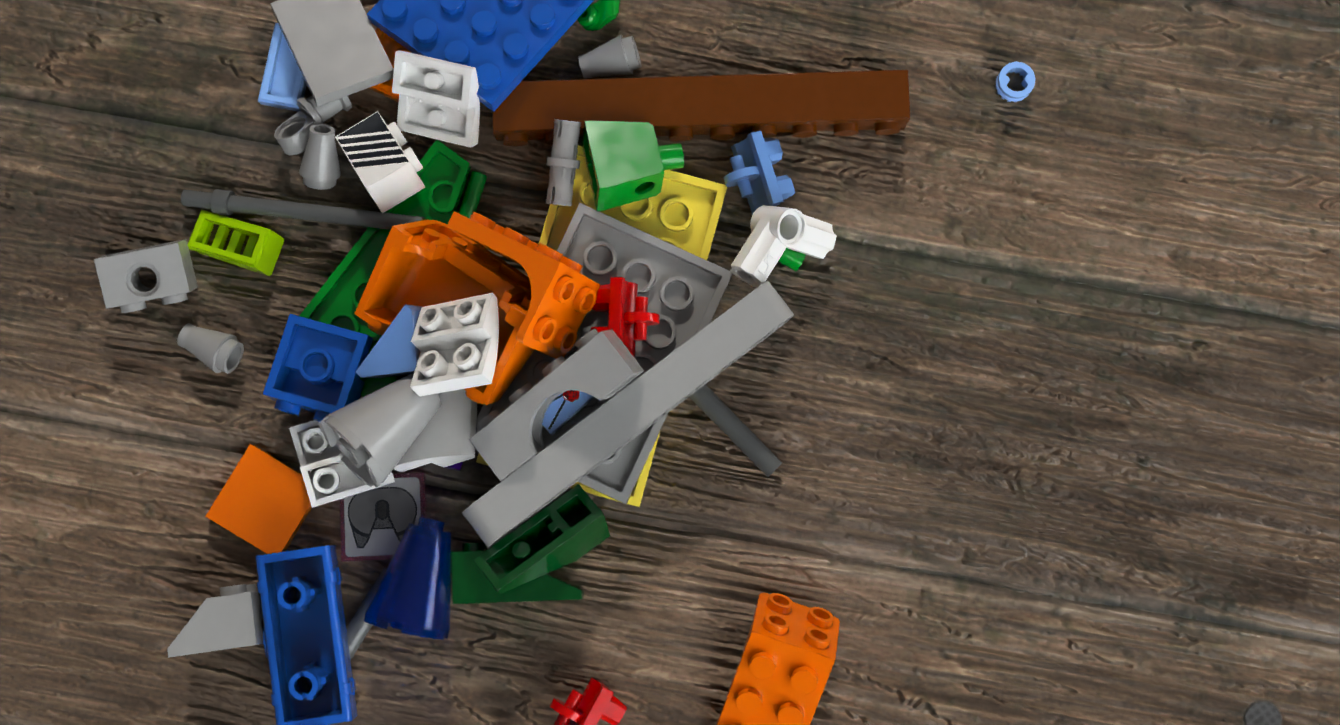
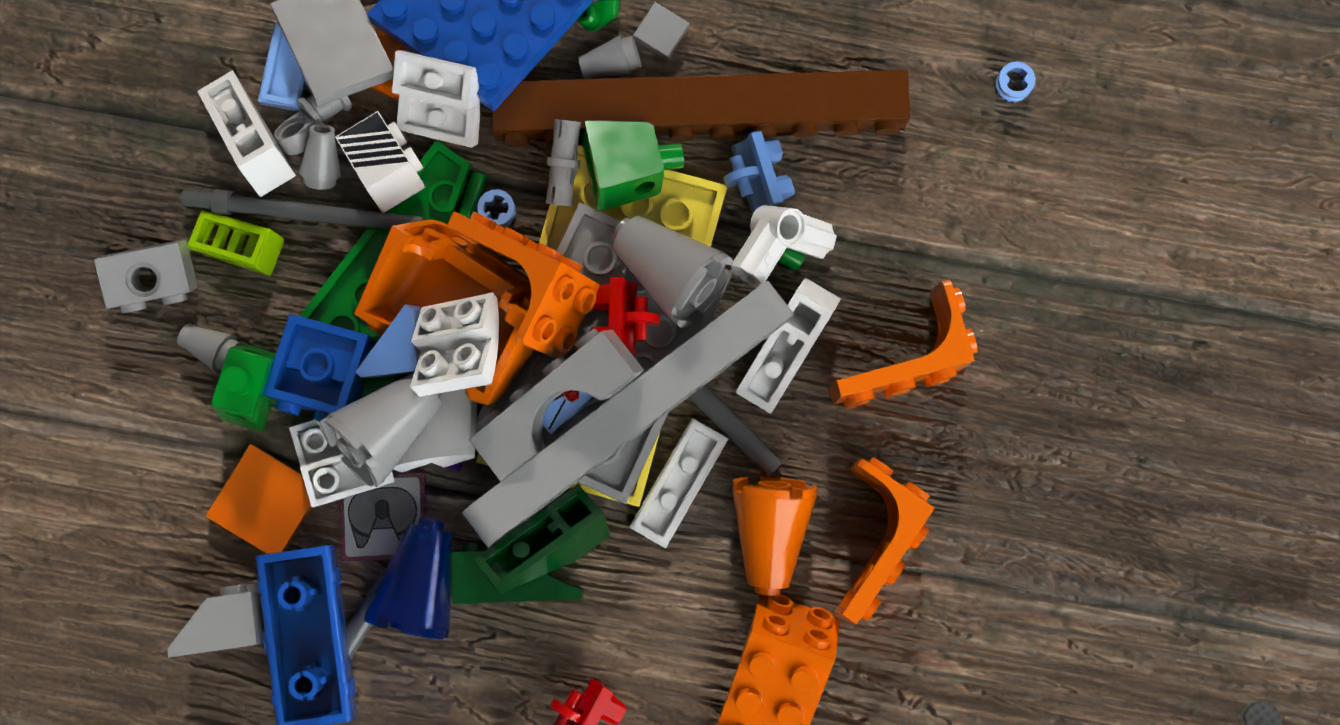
none -> white slope [197,70,296,197]
none -> green torso [211,345,276,433]
none -> light blue bush [477,189,516,228]
none -> light grey cone [612,216,733,328]
none -> white tile [629,418,728,549]
none -> light grey tile [633,2,690,61]
none -> orange cone [732,476,817,596]
none -> white slope [735,277,841,414]
none -> orange bracket [828,279,978,409]
none -> orange bracket [834,457,935,625]

